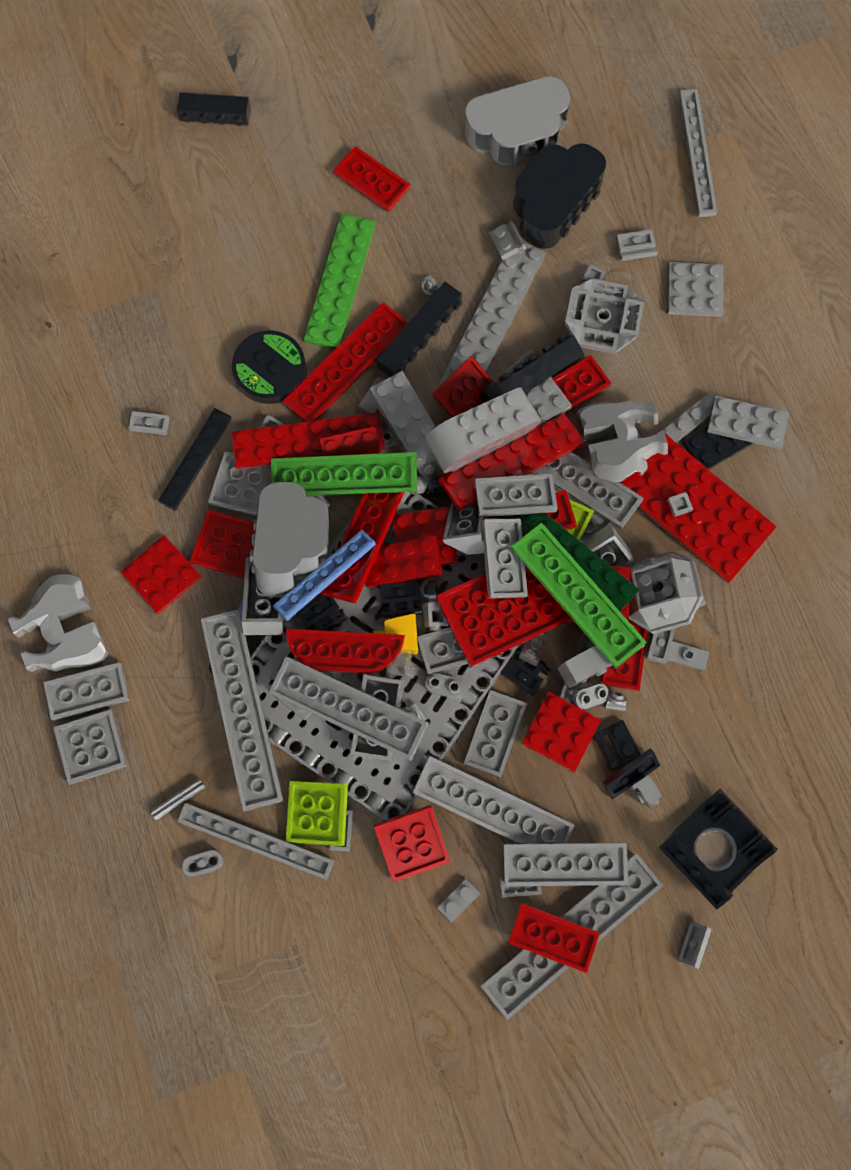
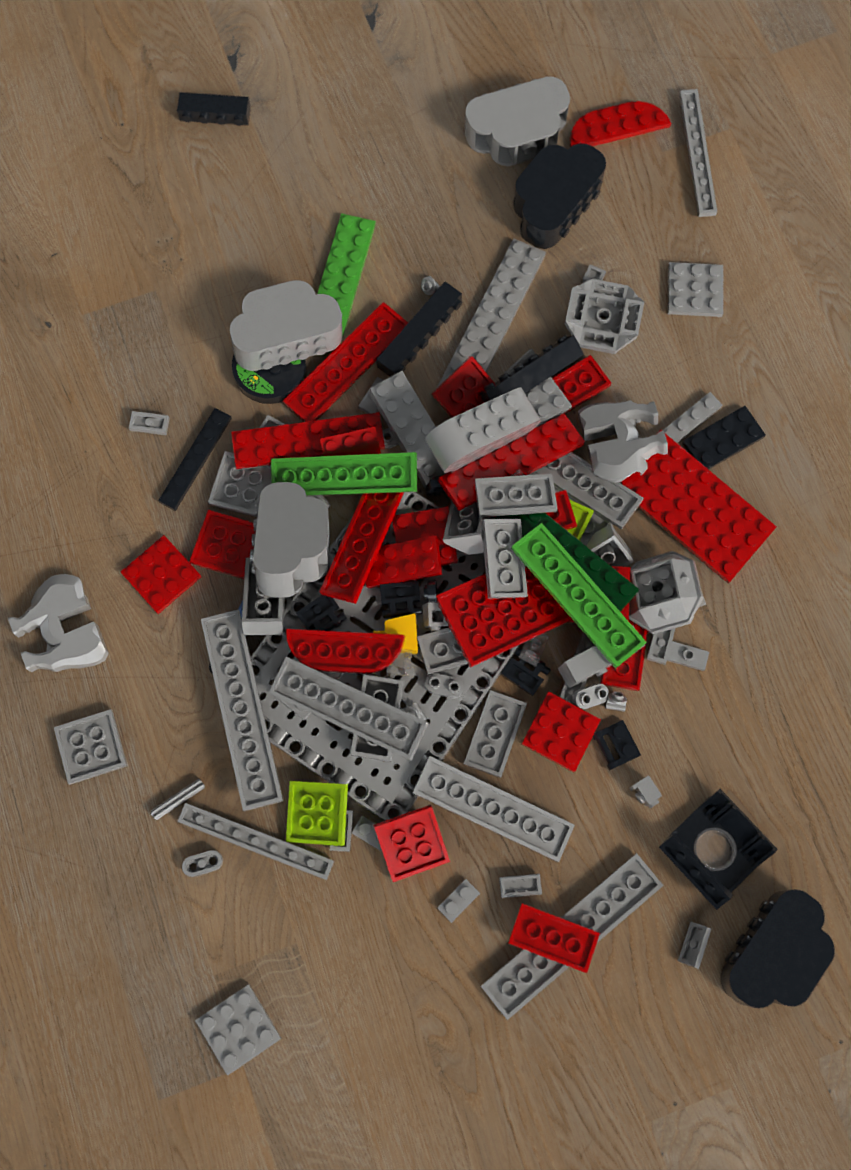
light grey plate [44,662,130,721] -> none
medium blue tile [273,530,376,621] -> none
red plate [333,146,410,212] -> none
light grey plate [413,476,427,495] -> none
light grey plate [489,220,526,260] -> none
light grey plate [504,843,628,886] -> none
black plate [602,749,661,799] -> none
light grey plate [616,229,657,261] -> none
light grey plate [667,492,693,517] -> none
light grey plate [707,396,789,449] -> none
none -> light grey plate [195,984,282,1076]
none -> light grey brick [230,280,342,371]
none -> light grey plate [352,816,382,852]
none -> red plate [570,101,671,147]
none -> black brick [720,889,835,1008]

